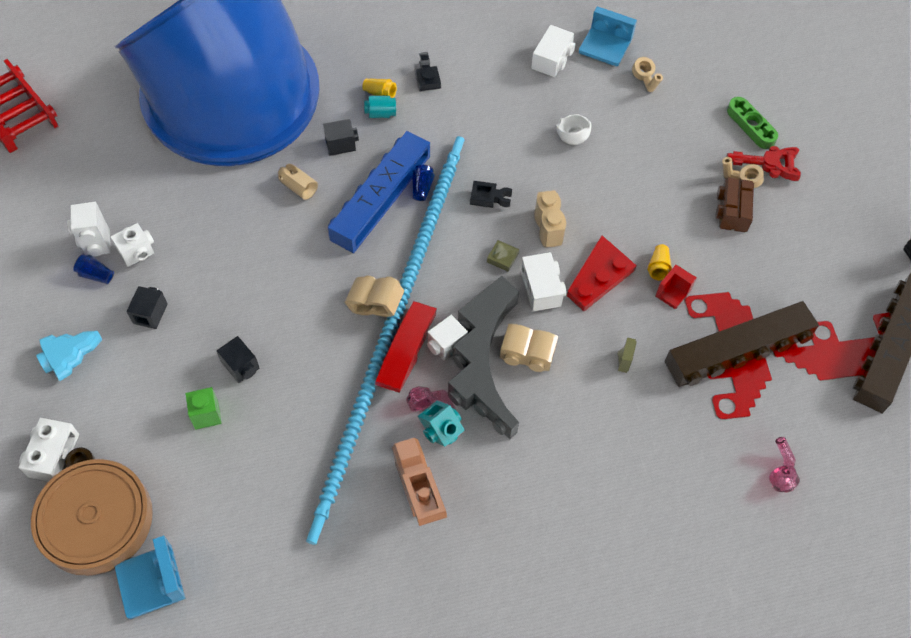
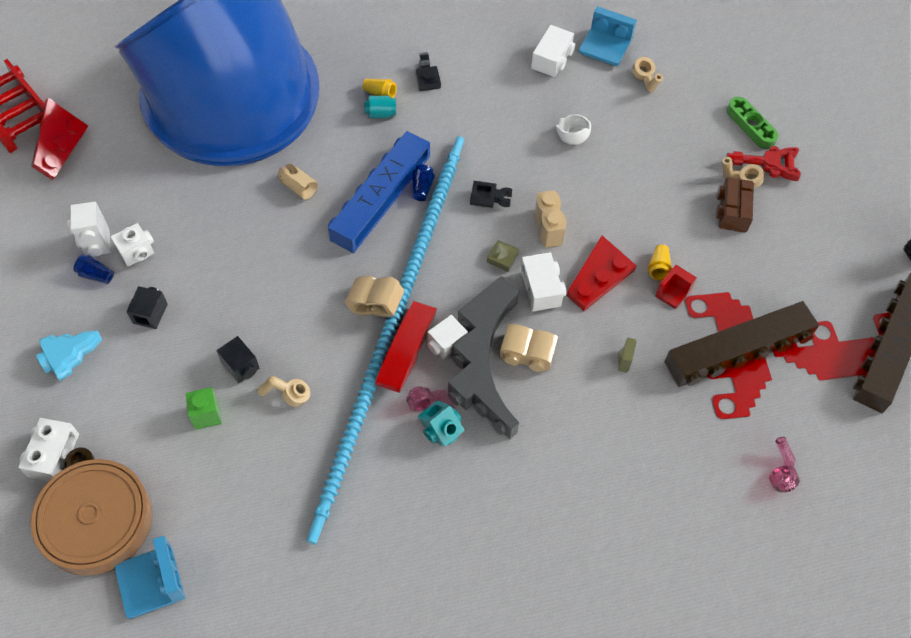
black brick [323,119,359,156] -> none
nougat plate [392,438,447,526] -> none
none -> red wing [31,98,88,180]
none -> tan plate [257,376,310,407]

